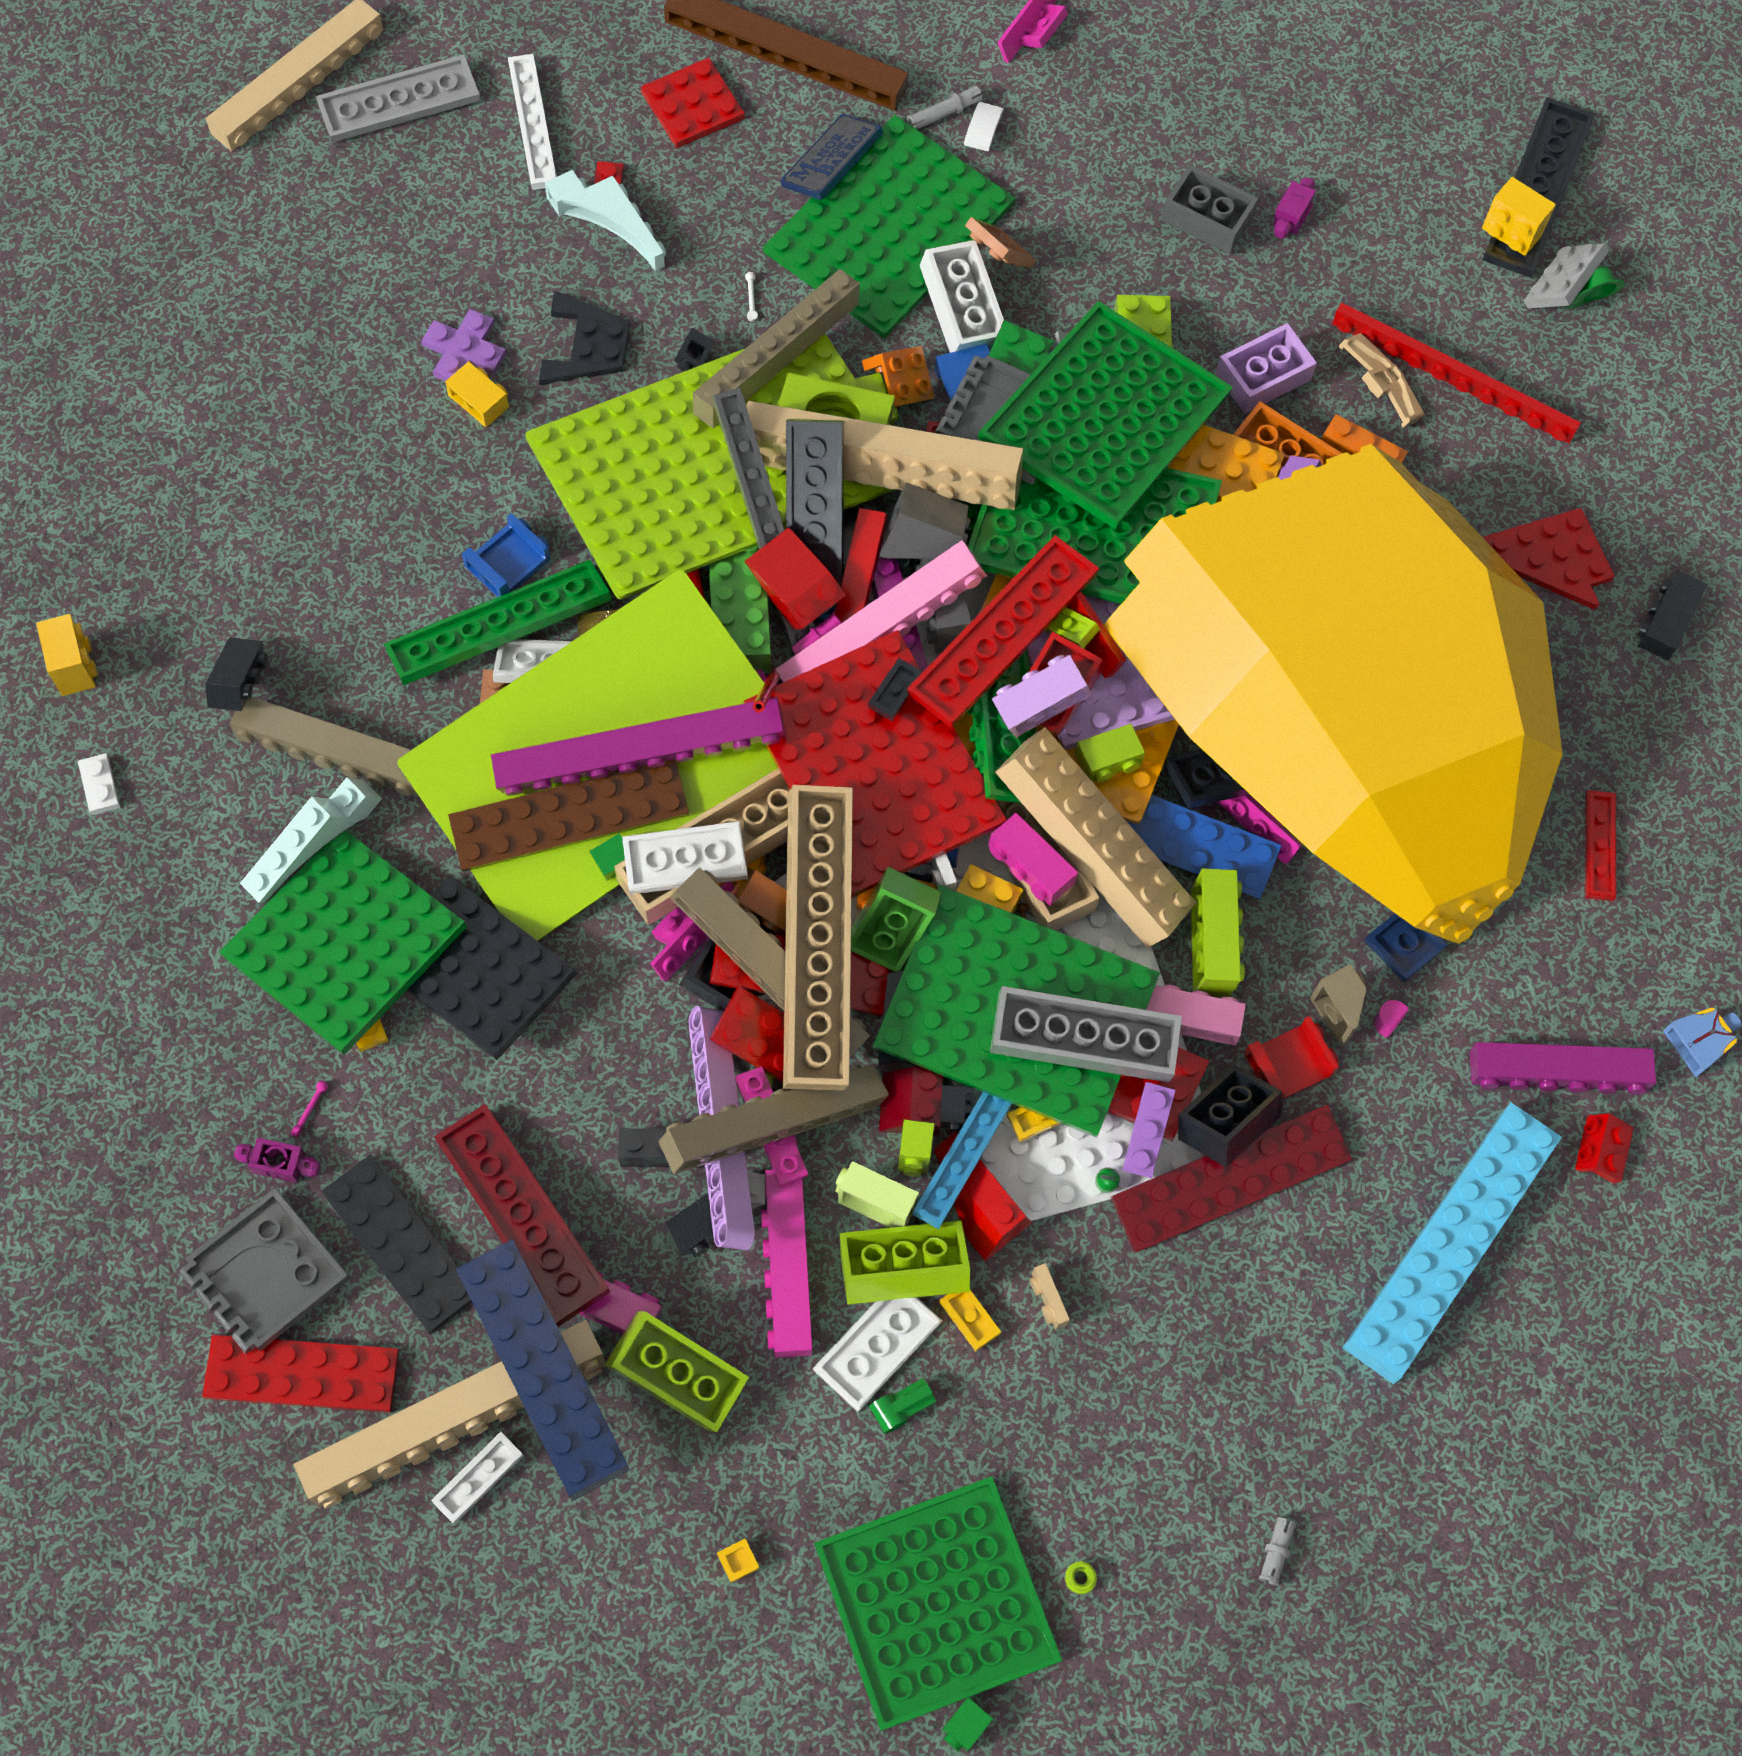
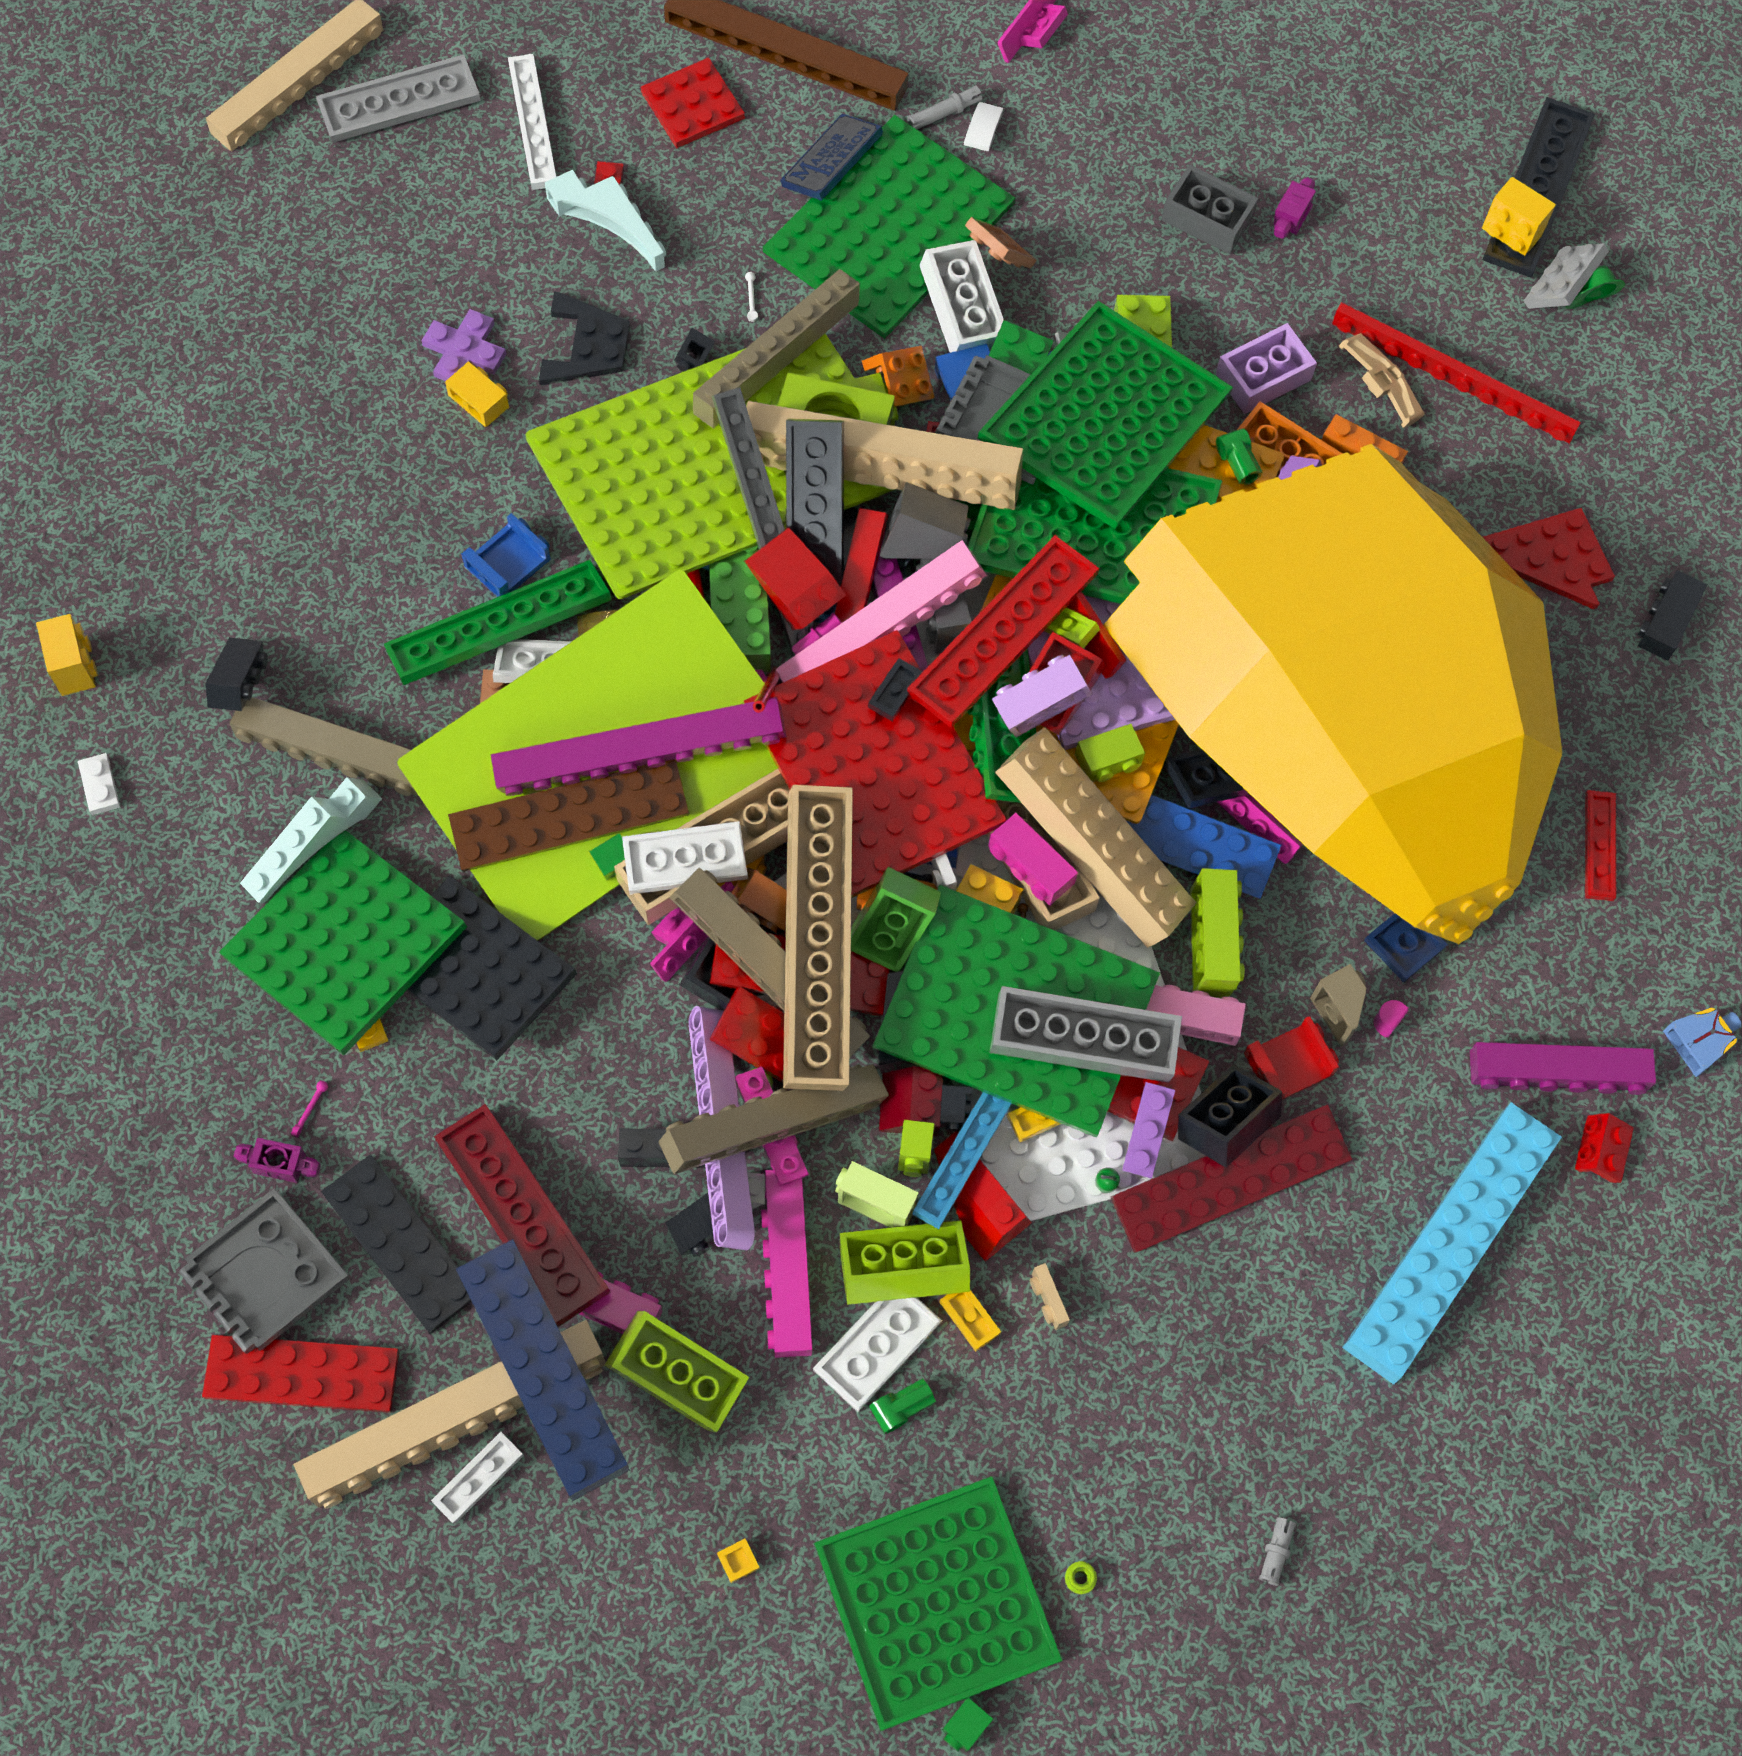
none -> green piece [1216,429,1262,485]

